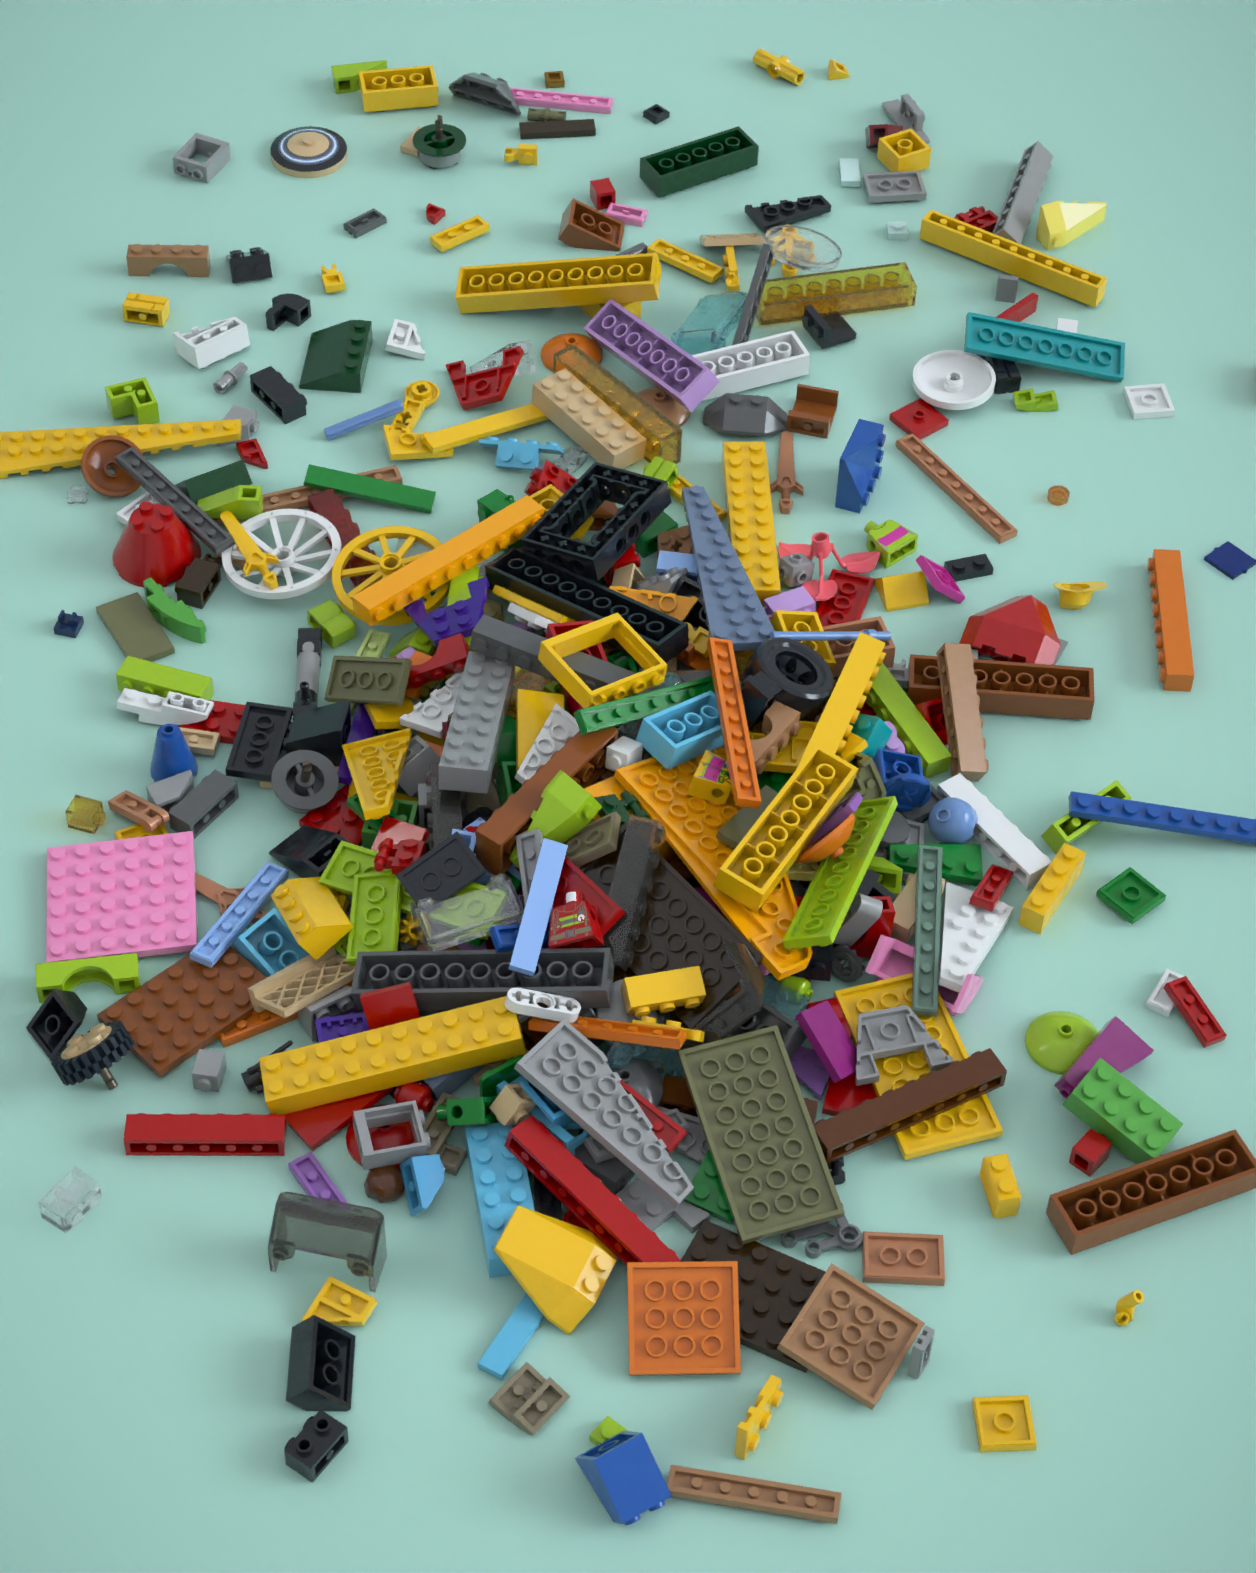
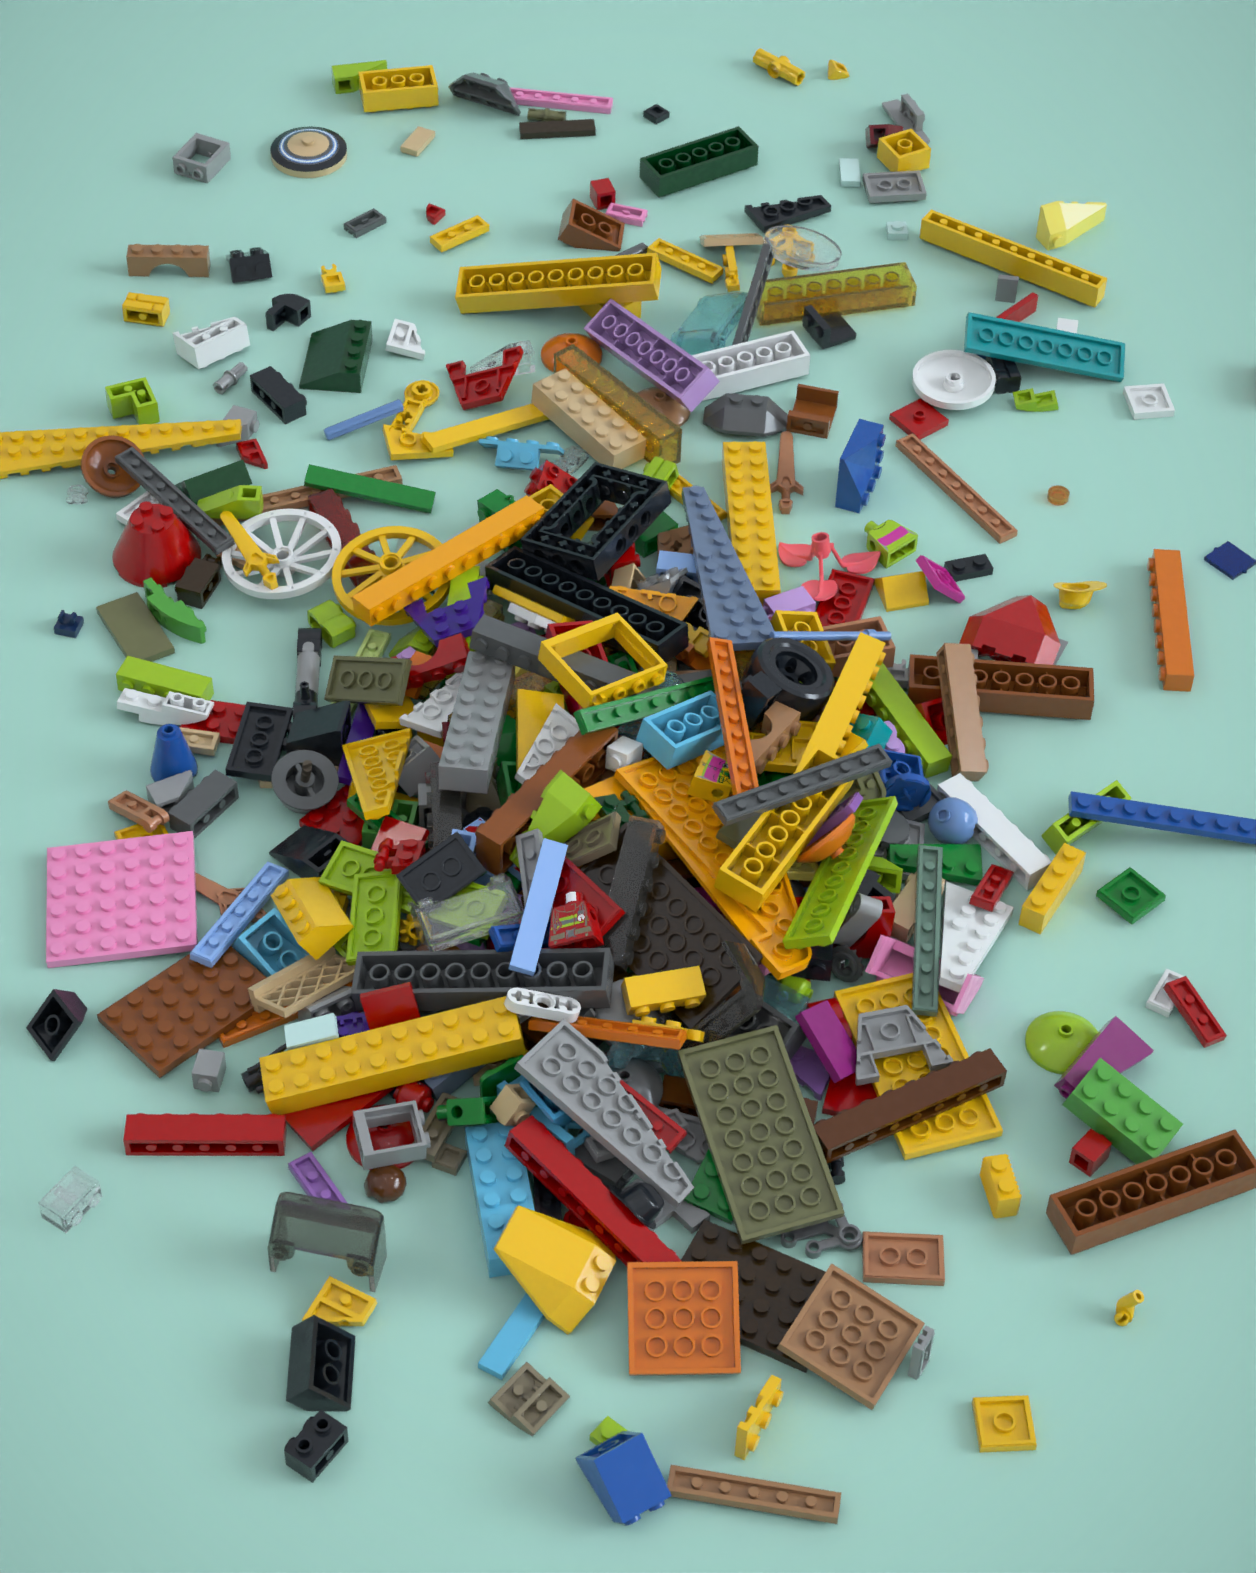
lime arch [35,953,141,1003] -> none
black wheel [51,1020,134,1090] -> none
clear yellow brick [65,795,106,834] -> none
dark azure slope [400,1154,445,1216] -> none
dark green piece [413,115,466,169] -> none
yellow plate [504,144,538,165] -> none
pearl gold tile [544,71,565,88] -> none
light grey brick [778,553,815,587] -> none
red plate [954,206,998,232] -> none
light grey brick [992,141,1053,245] -> none
none -> light aqua tile [284,1013,339,1050]
none -> black piece [608,1182,664,1229]
none -> dark grey tile [712,744,892,826]

